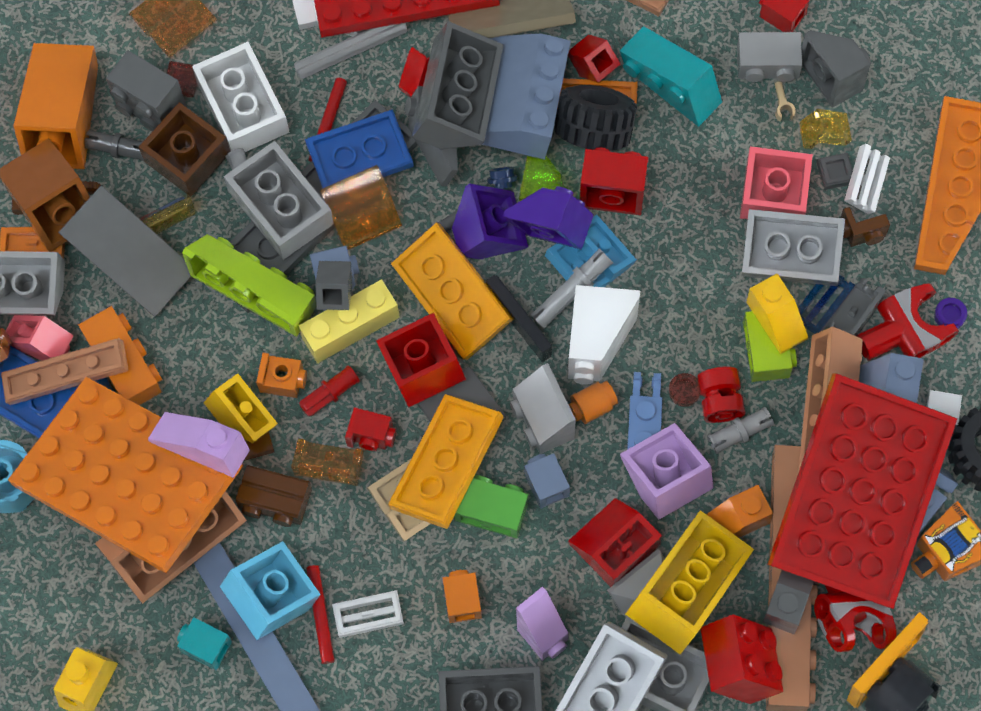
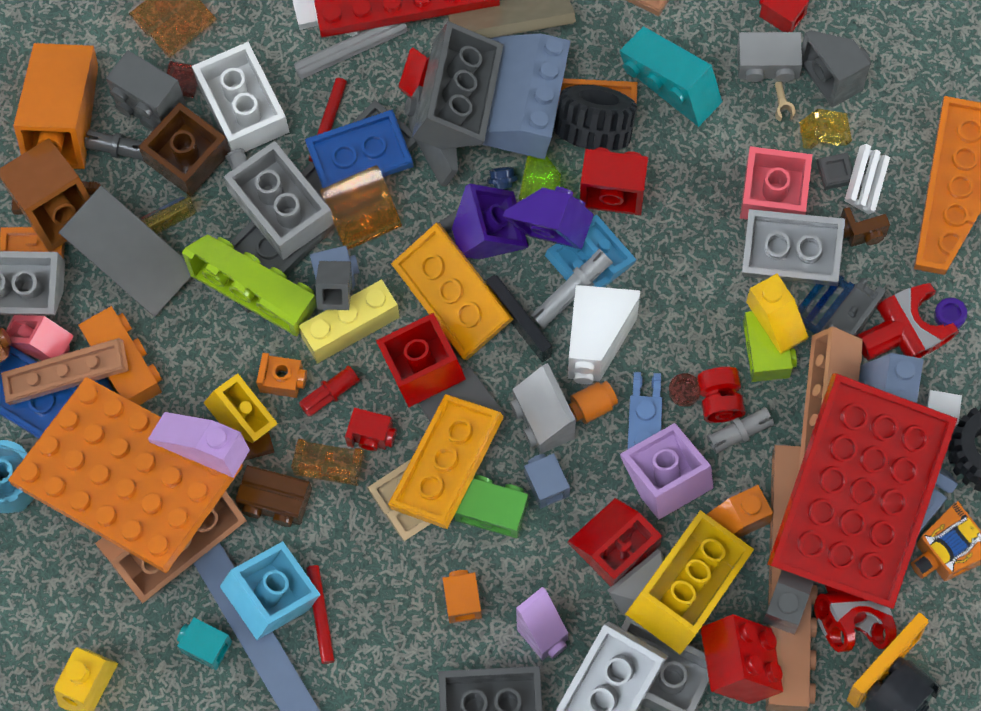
white tile [332,590,404,638] -> none
red brick [568,34,620,83] -> none

